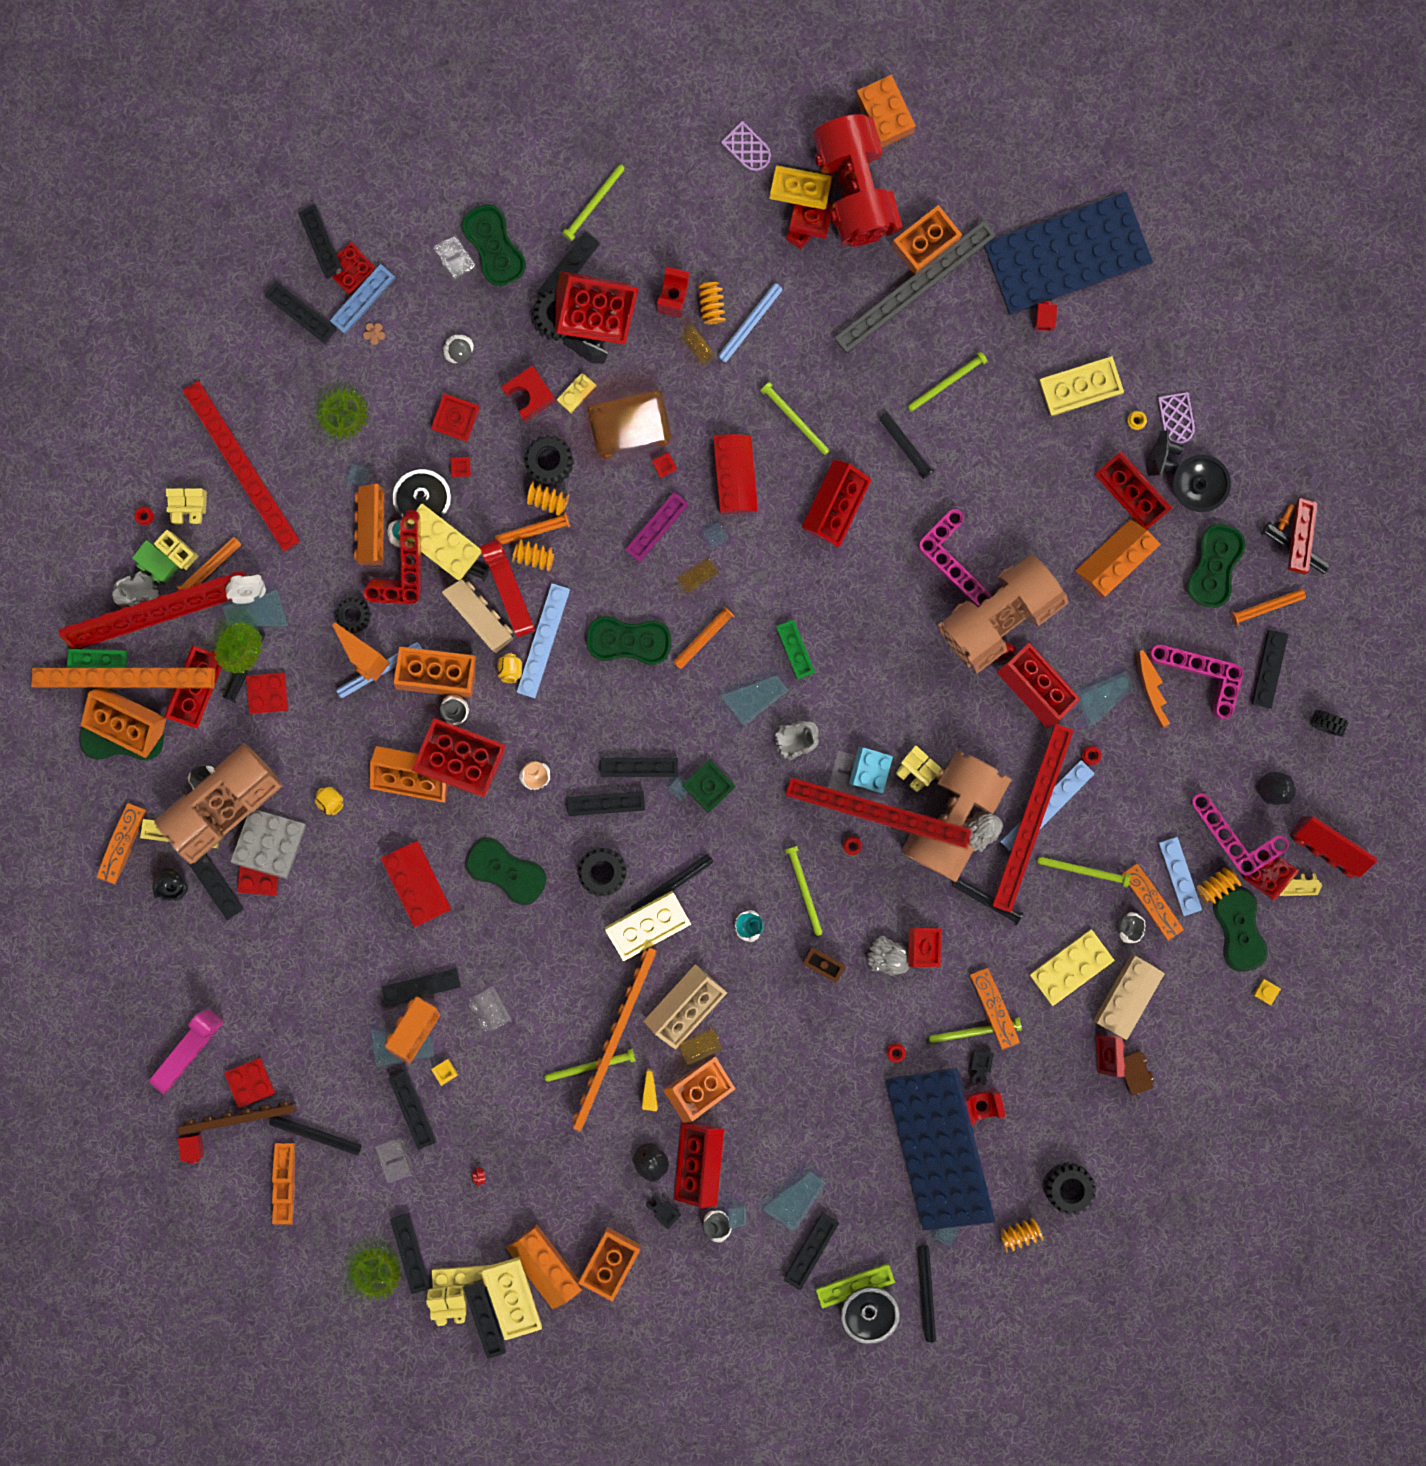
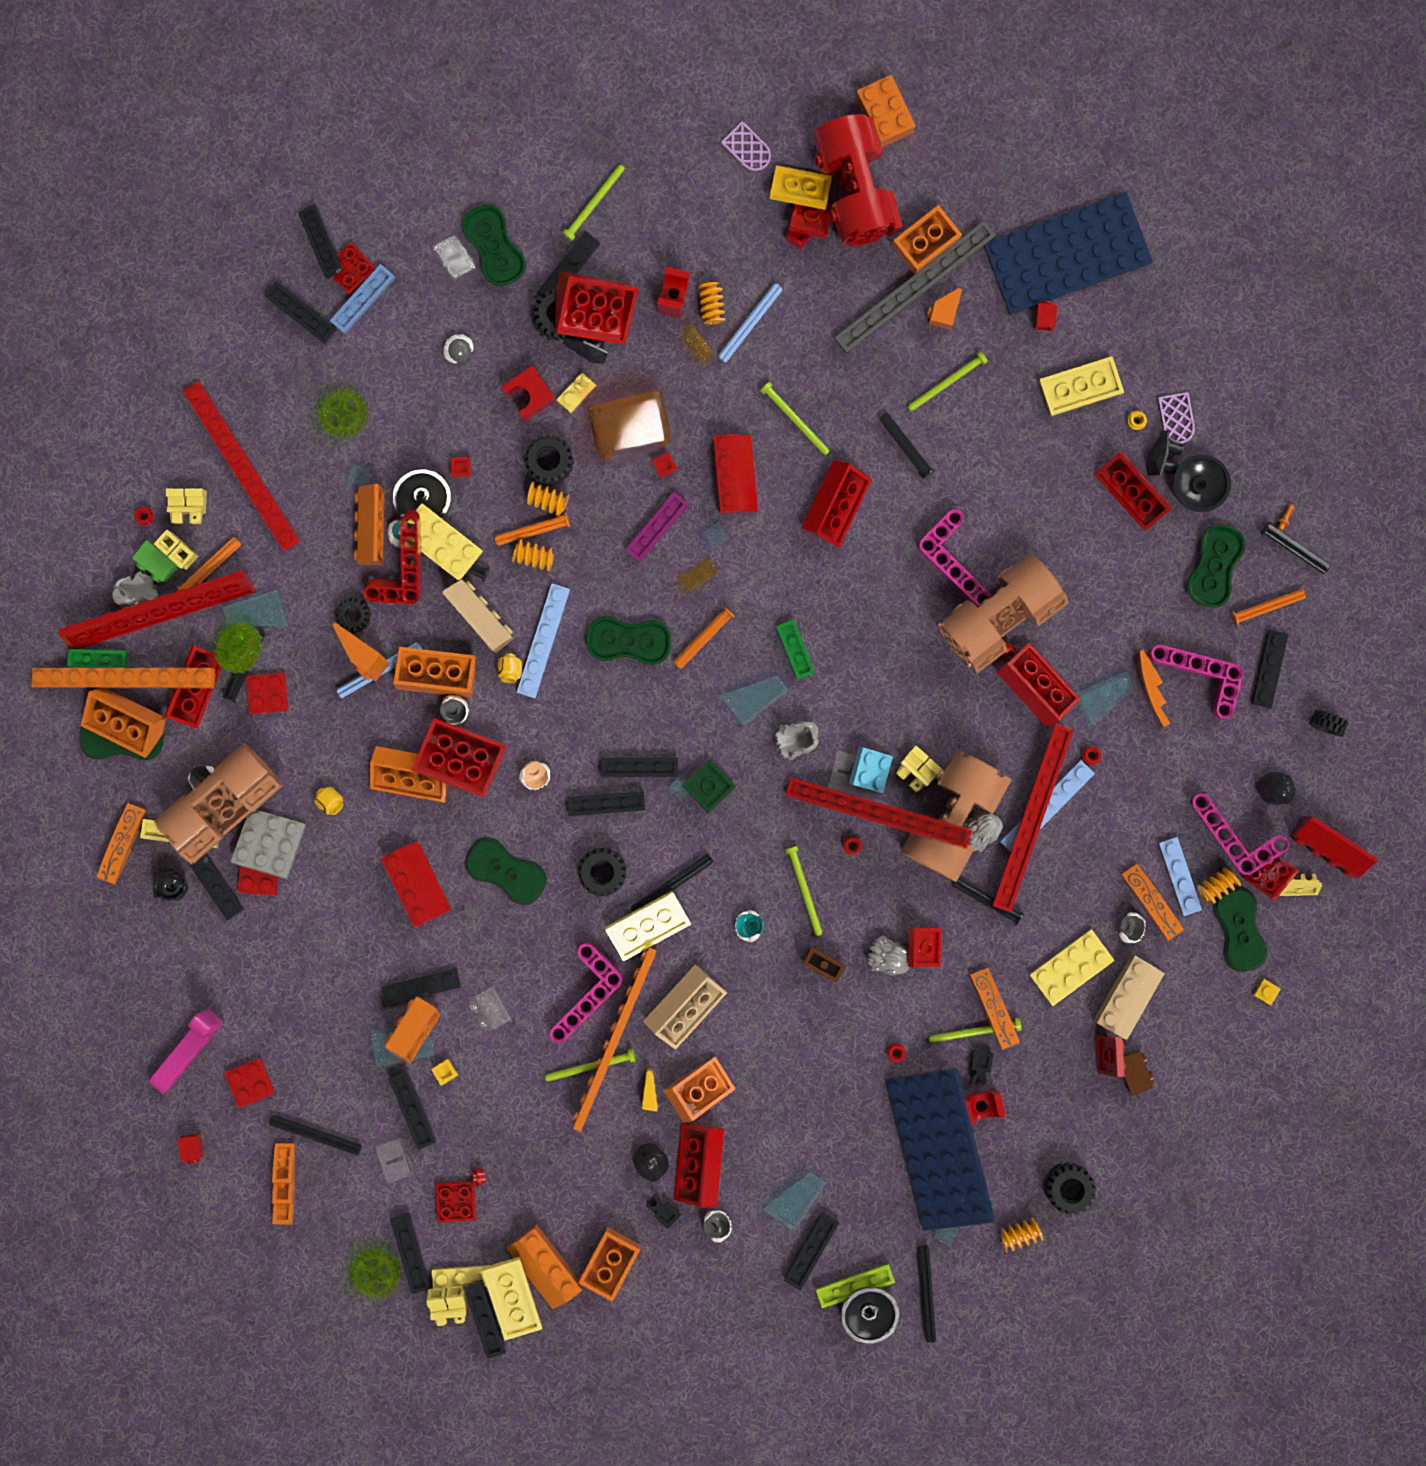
reddish brown plate [178,1100,297,1135] -> none
white plate [225,575,266,604] -> none
nougat plant [363,323,386,345] -> none
red plate [431,393,480,443] -> none
red beam [479,539,535,638] -> none
clear yellow slope [679,1029,722,1065] -> none
clear light blue tile [729,1205,746,1229] -> none
lime bar [1037,857,1131,888] -> none
orange slope [1075,519,1161,599] -> none
plate [1287,498,1318,575] -> none
none -> red tile [435,1181,477,1223]
none -> dark pink beam [550,942,623,1043]
none -> orange slope [927,288,962,330]

